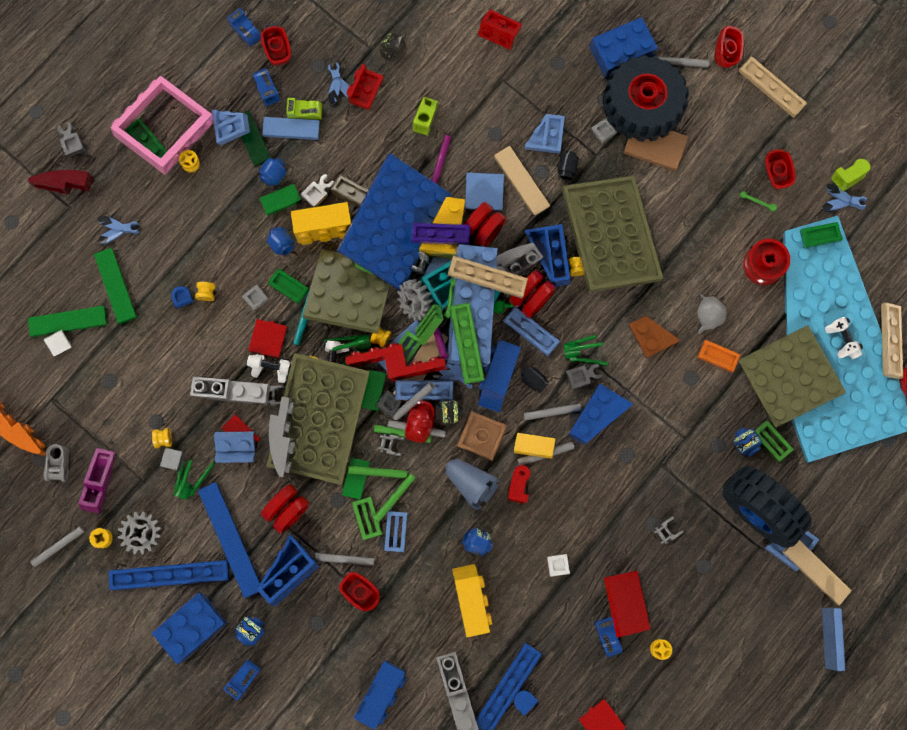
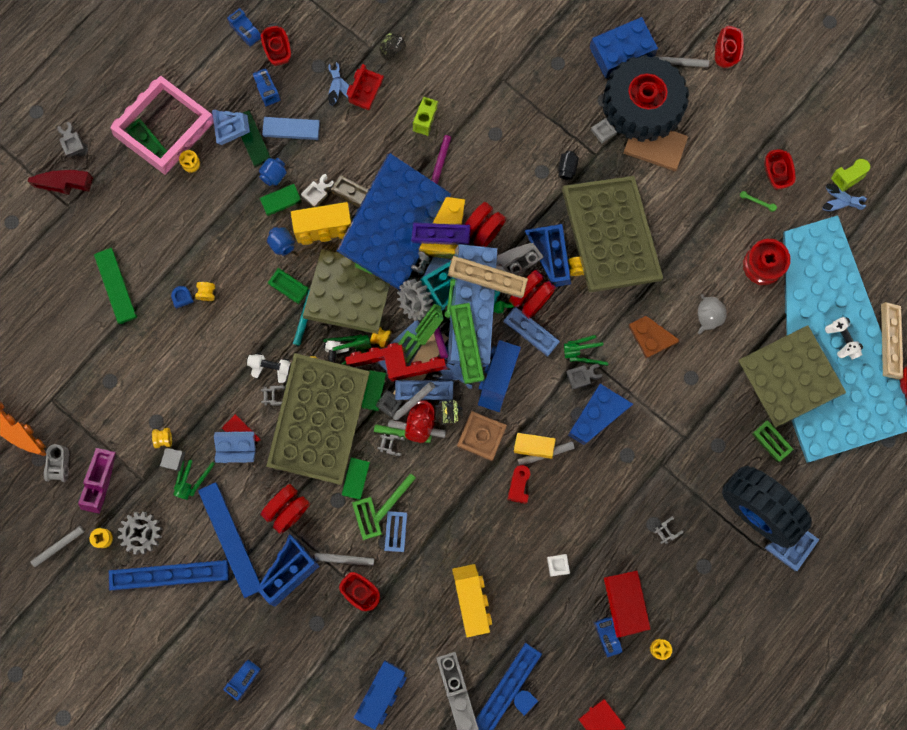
green tile [28,305,107,338] -> none
white tile [44,330,71,356] -> none
medium blue piece [98,216,140,244] -> none
blue brick [151,593,228,664] -> none
light grey slope [190,377,270,404] -> none
blue head [235,616,265,647] -> none
light grey tile [242,284,269,312] -> none
red piece [248,319,287,358] -> none
light grey slope [269,397,295,477] -> none
lime leg [287,98,323,120] -> none
bright green bar [348,466,407,478] -> none
sand blue cone [445,459,500,511] -> none
blue head [462,528,493,557] -> none
medium blue tile [465,173,504,212] -> none
red bracket [478,9,522,50] -> none
tan tile [494,146,550,217] -> none
black brick [521,366,549,393] -> none
light grey bar [523,403,582,420] -> none
medium blue wing [525,114,565,154] -> none
orange tile [697,339,741,373] -> none
blue head [733,427,762,457] -> none
tan tile [738,56,807,118] -> none
tan tile [782,540,852,606] -> none
green tile [800,222,843,249] -> none
medium blue tile [822,608,845,671] -> none

